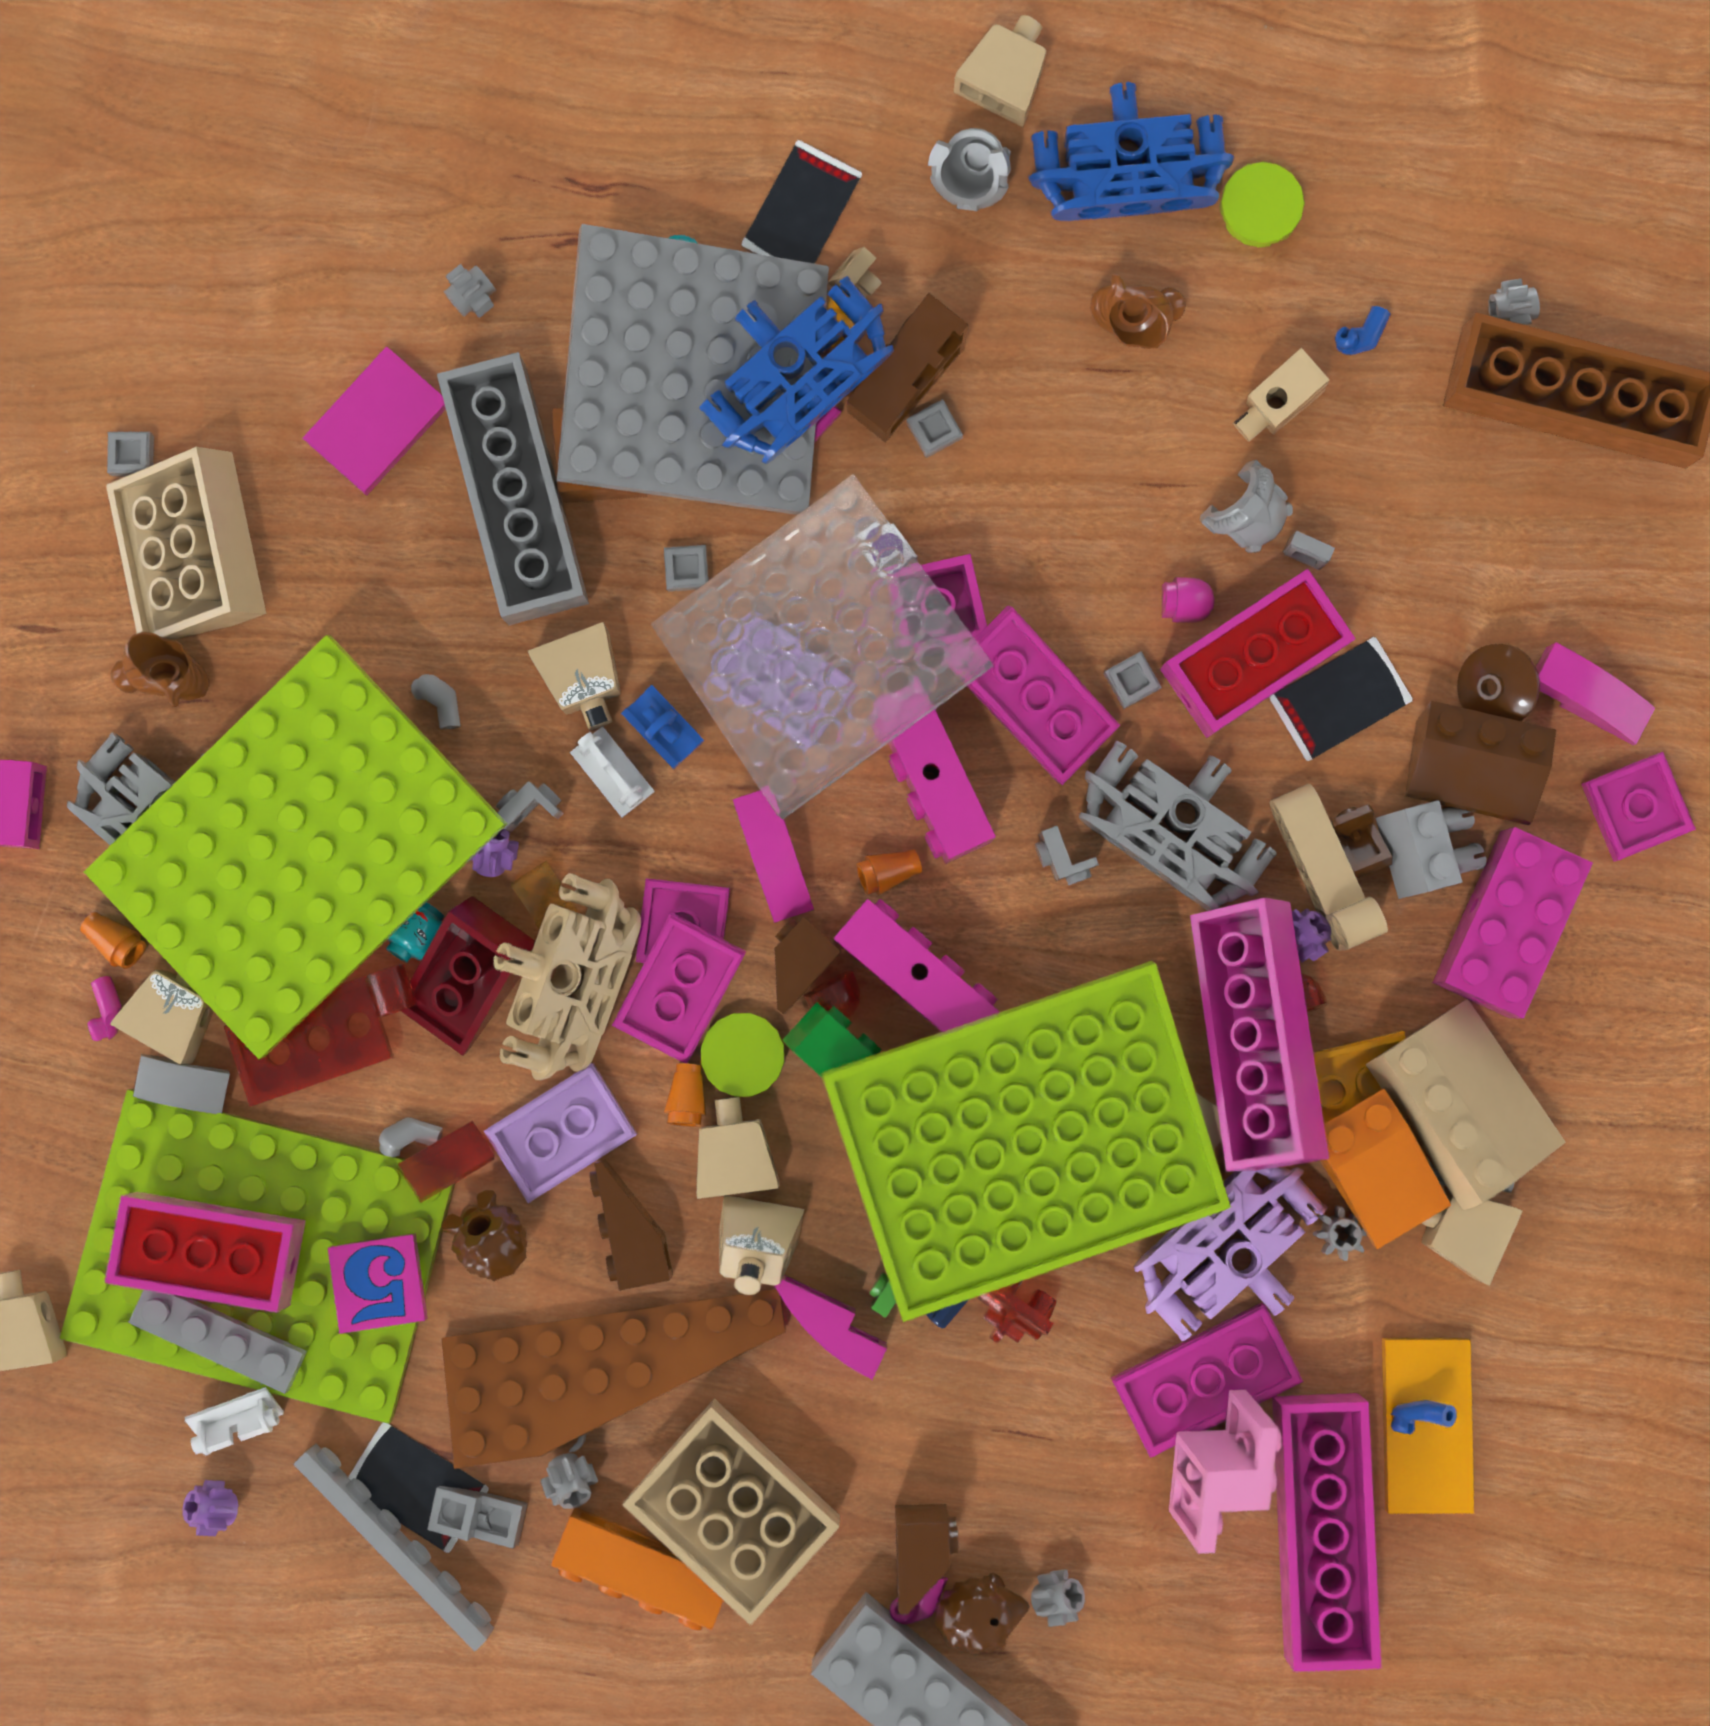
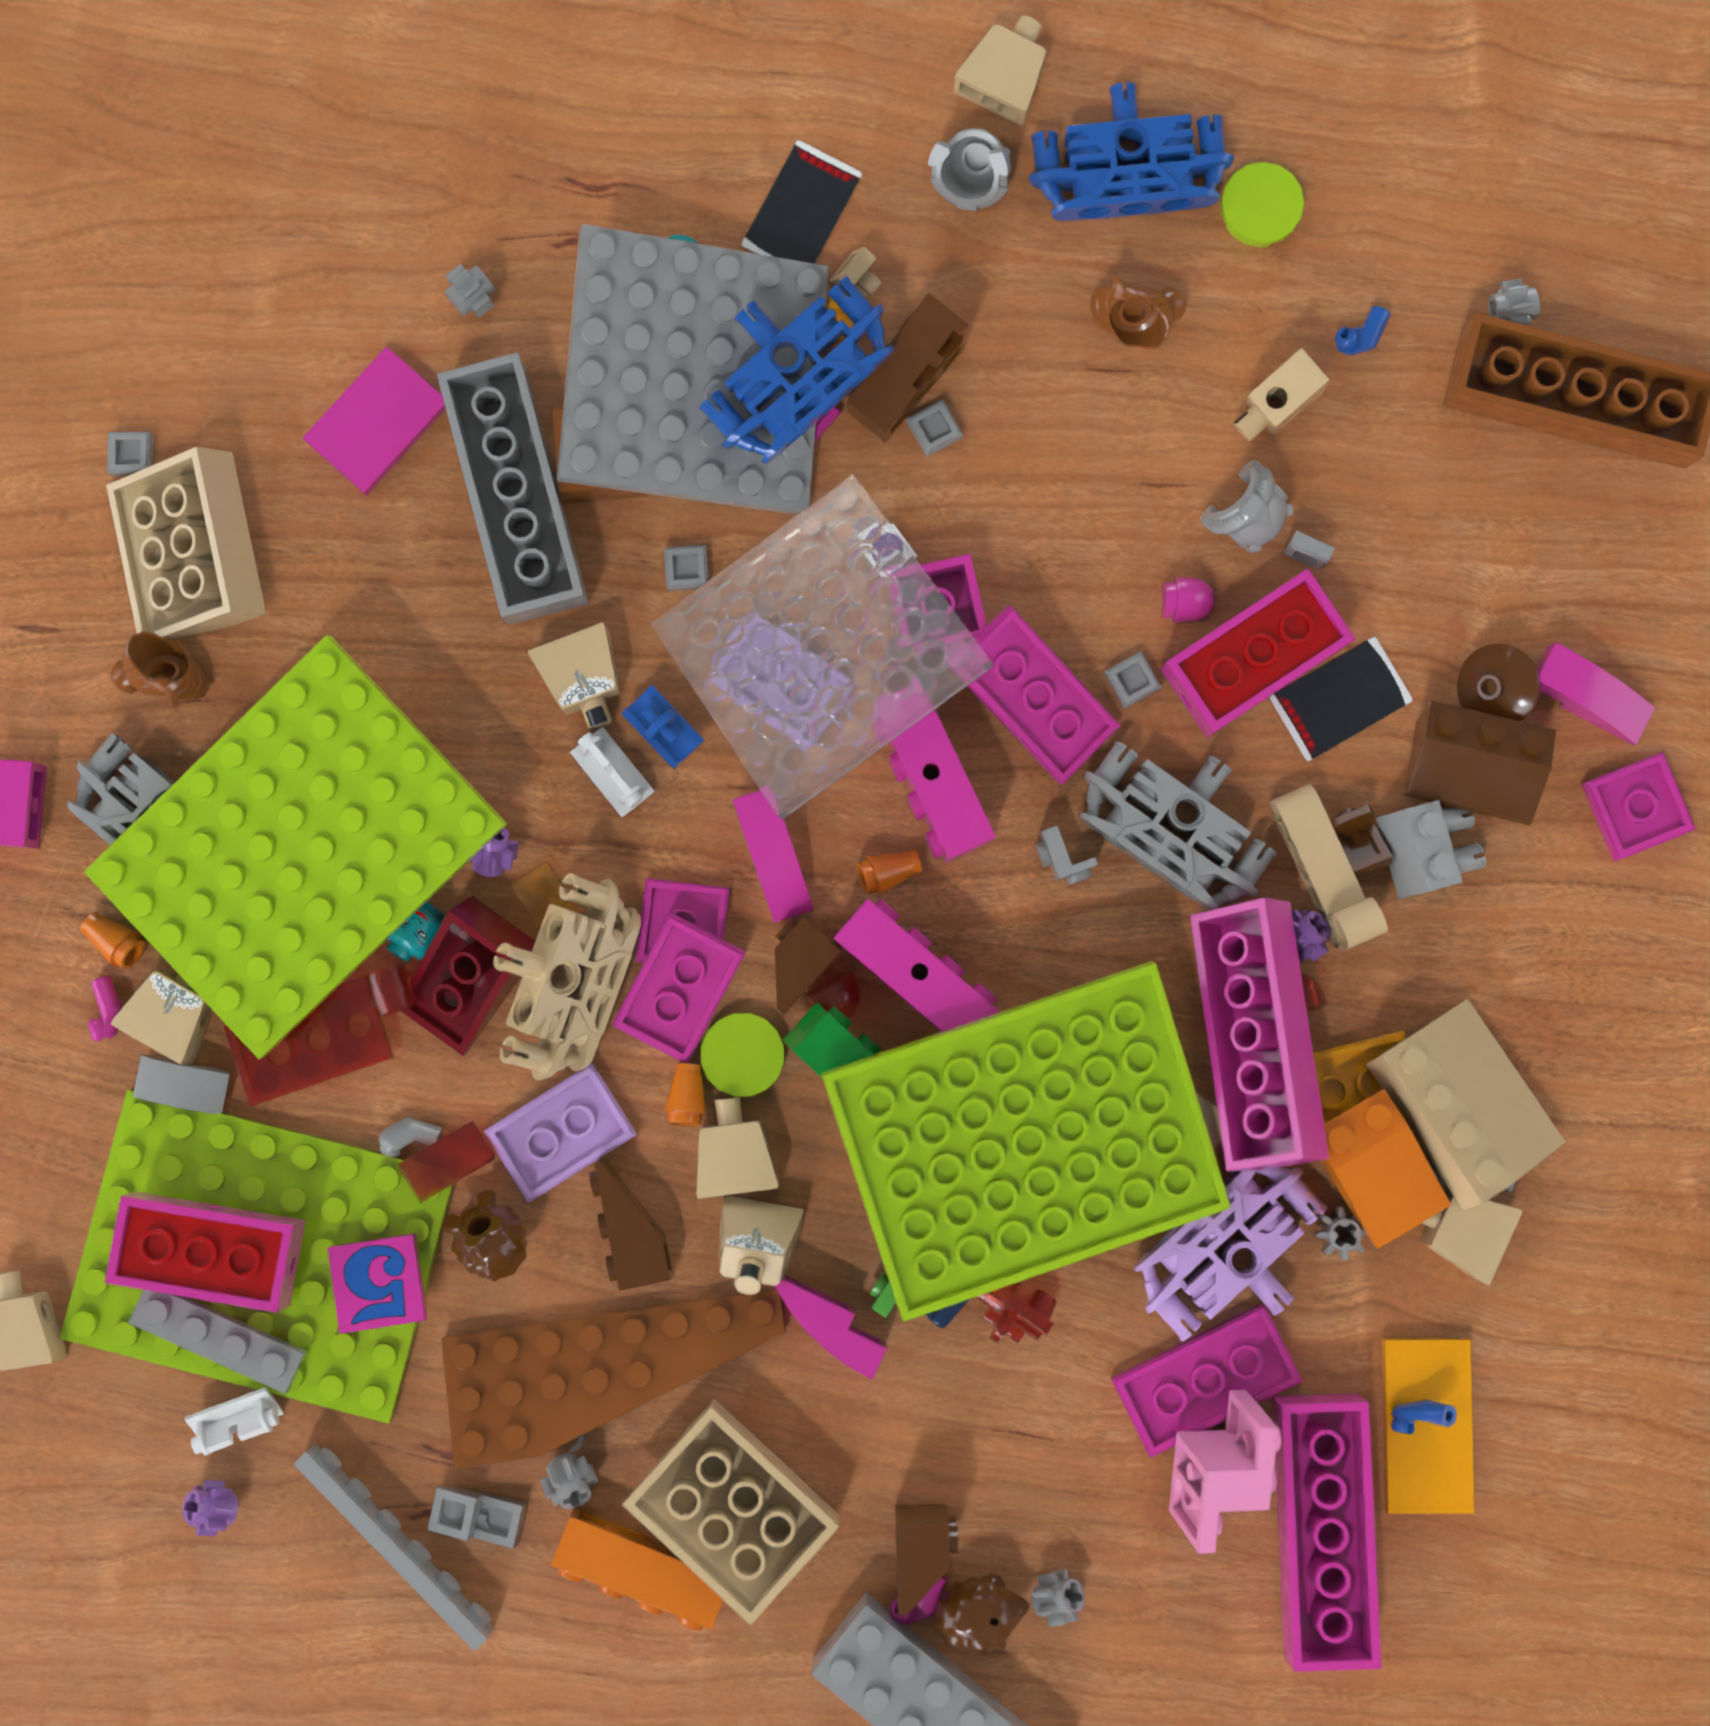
black sticker [348,1422,489,1553] -> none
light grey arm [411,674,461,730] -> none
light grey bracket [496,781,564,832] -> none
dark pink brick [1432,827,1593,1019] -> none

